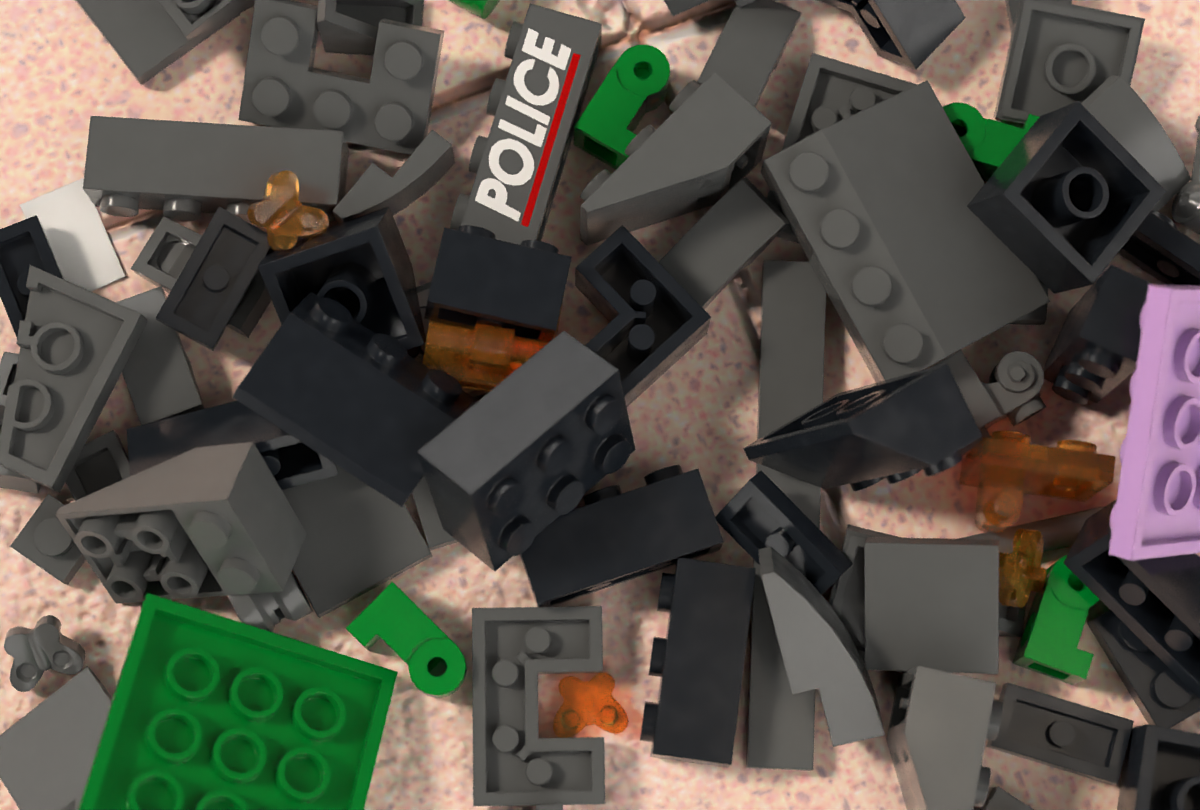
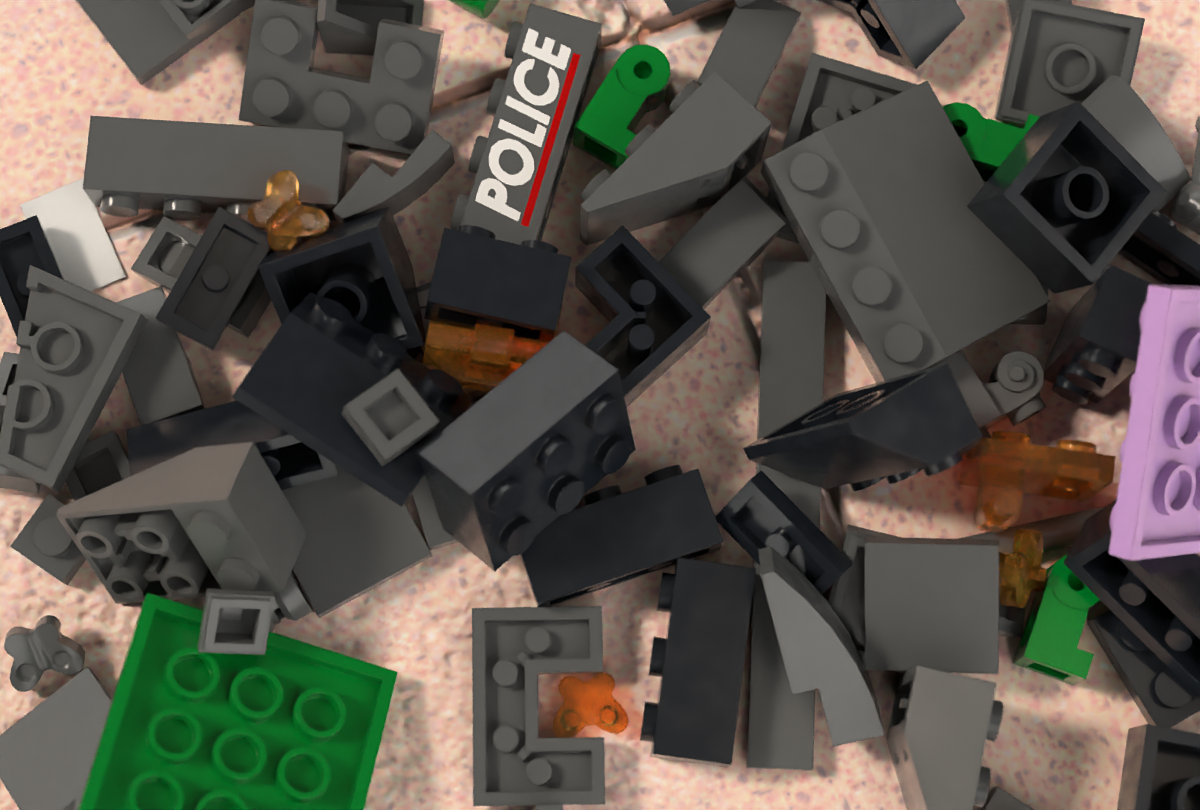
green leg [346,582,467,698] -> none
black plate [986,683,1134,785] -> none
none -> dark grey slope [197,589,275,655]
none -> dark grey plate [341,369,439,467]

